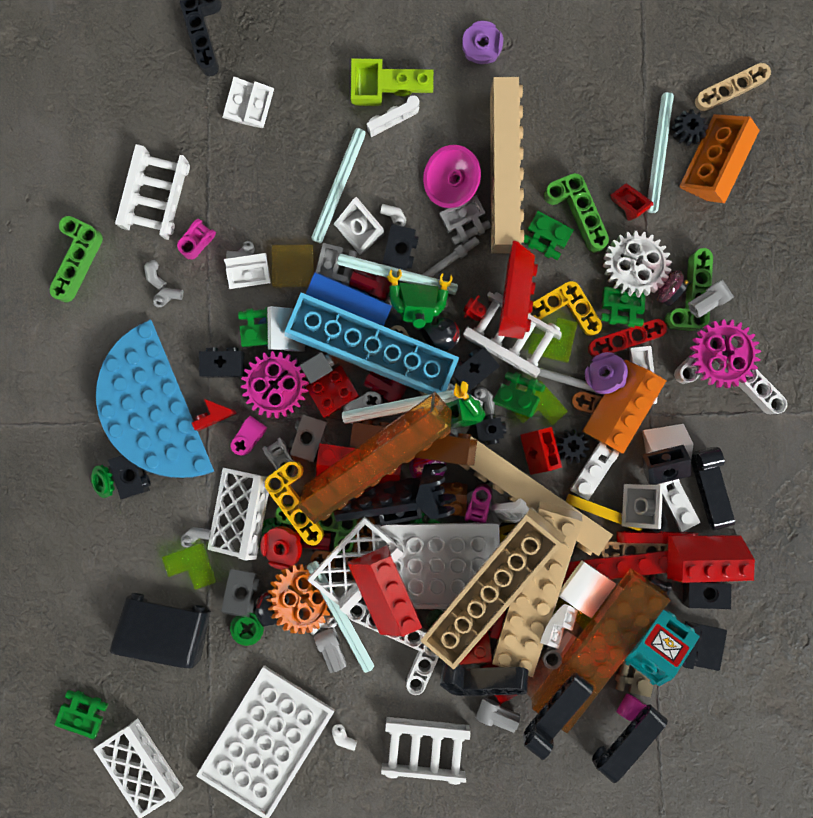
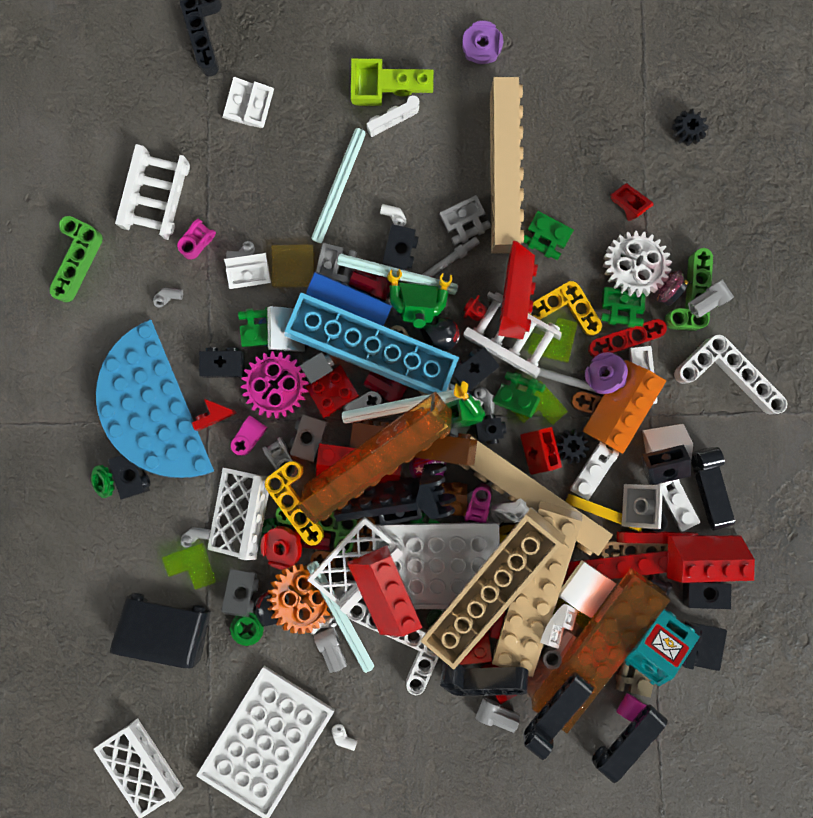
green plate [54,690,108,739] -> none
light grey arm [144,260,167,290] -> none
white slope [334,197,384,255] -> none
white fence [381,717,471,785] -> none
dark pink dish [423,145,481,208] -> none
bright green beam [544,173,609,253] -> none
light aqua axle [646,92,674,213] -> none
orange slope [679,114,760,203] -> none
dark pink gear [689,319,761,388] -> none
tan beam [695,63,771,111] -> none

